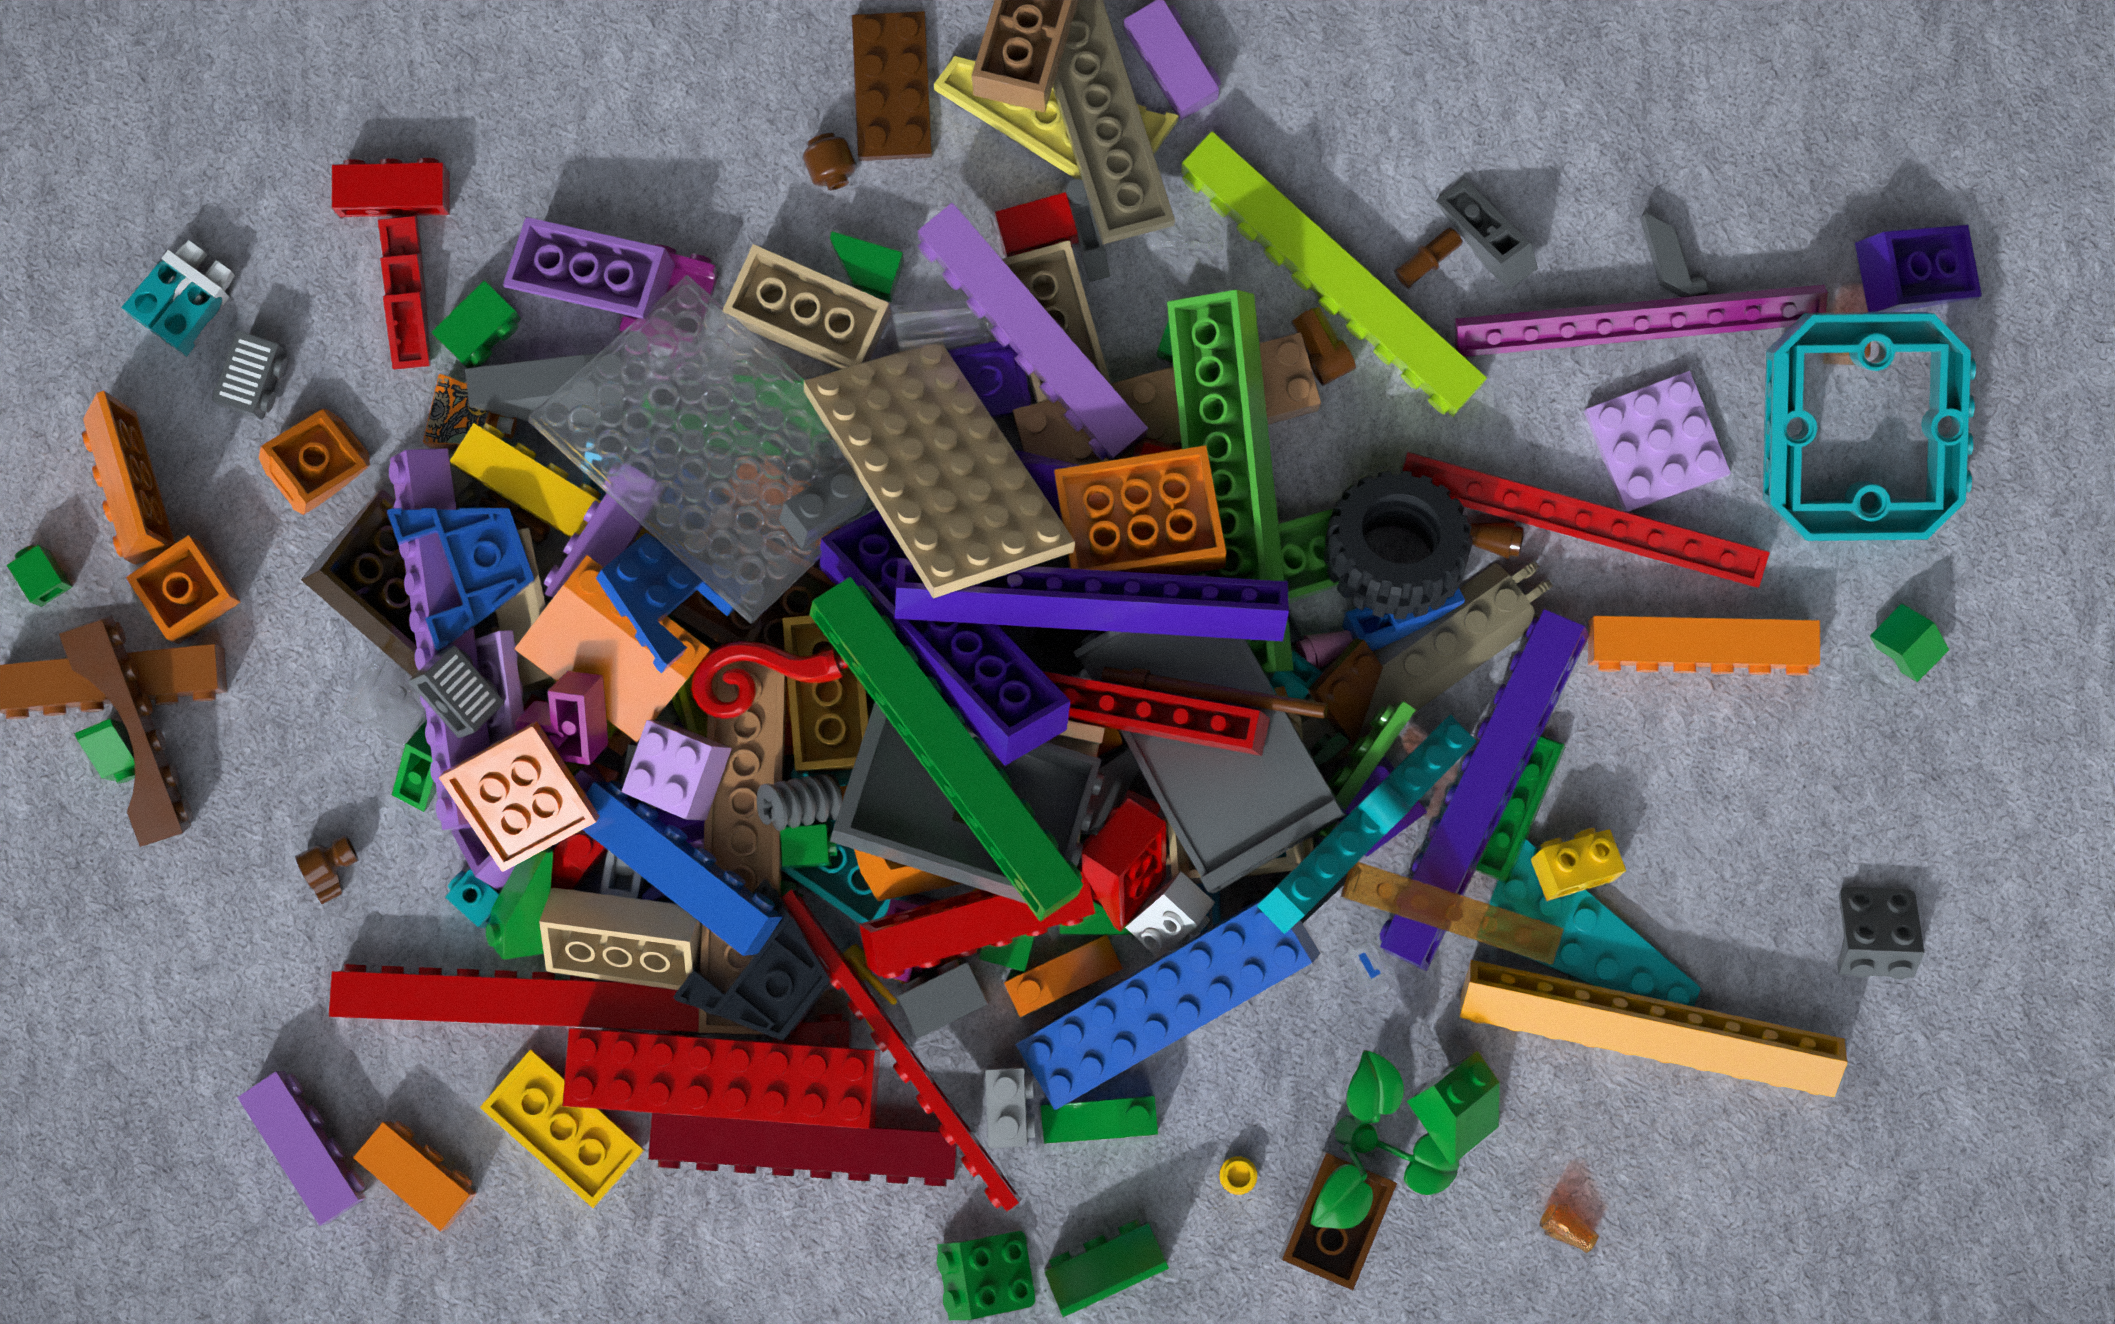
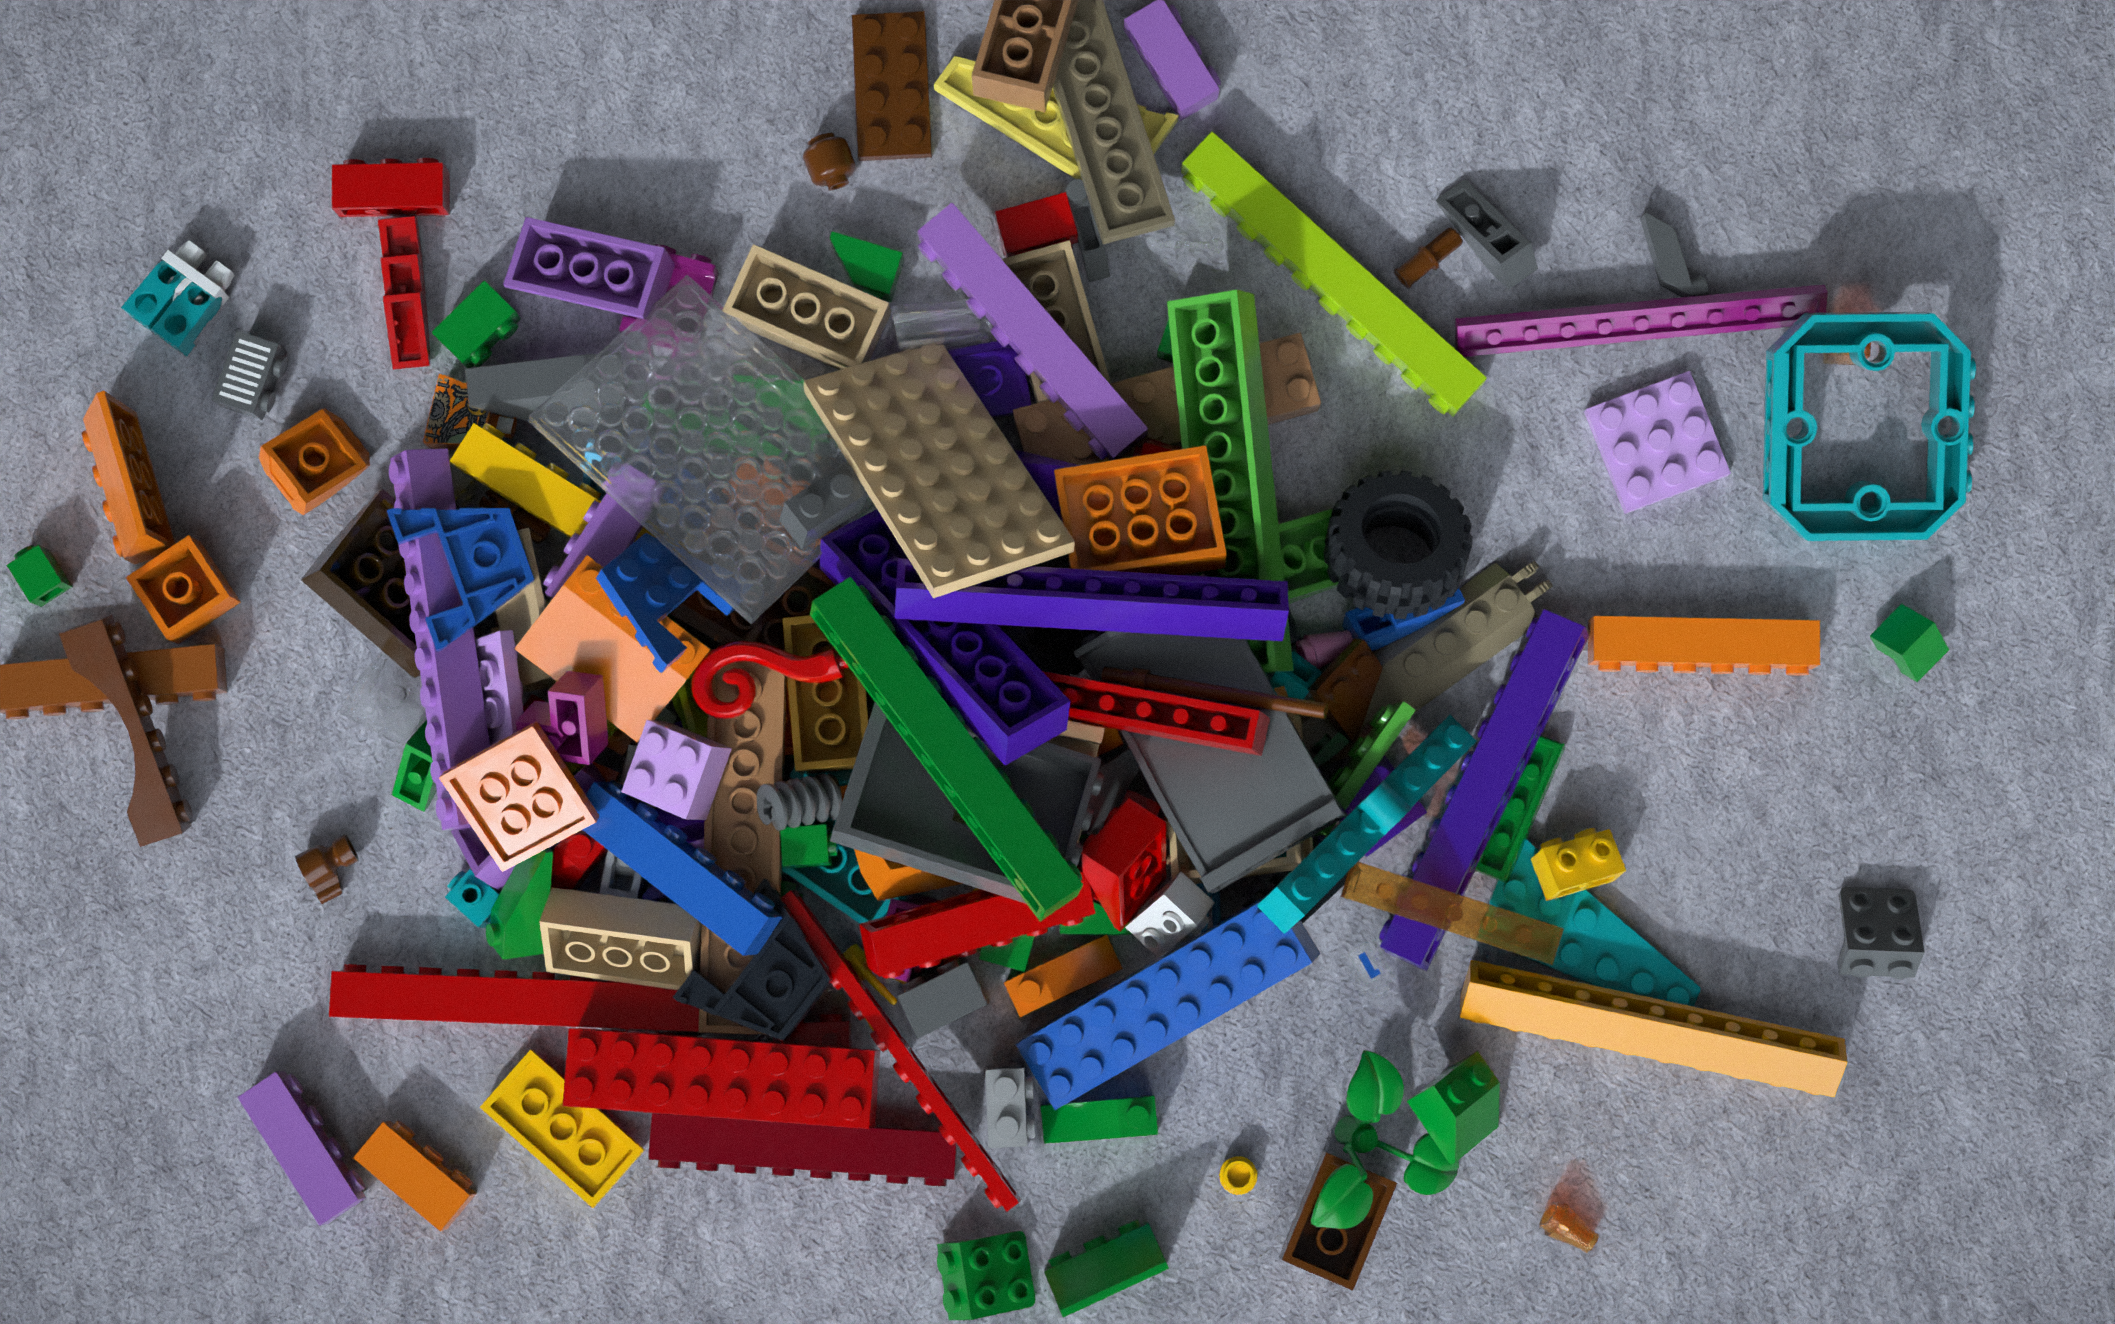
slope [74,719,135,784] -> none
dark grey brick [408,645,505,739] -> none
reddish brown piece [1291,306,1356,386] -> none
red plate [1402,451,1770,588] -> none
reddish brown cone [1470,522,1524,559] -> none
dark purple slope [1855,225,1982,312] -> none

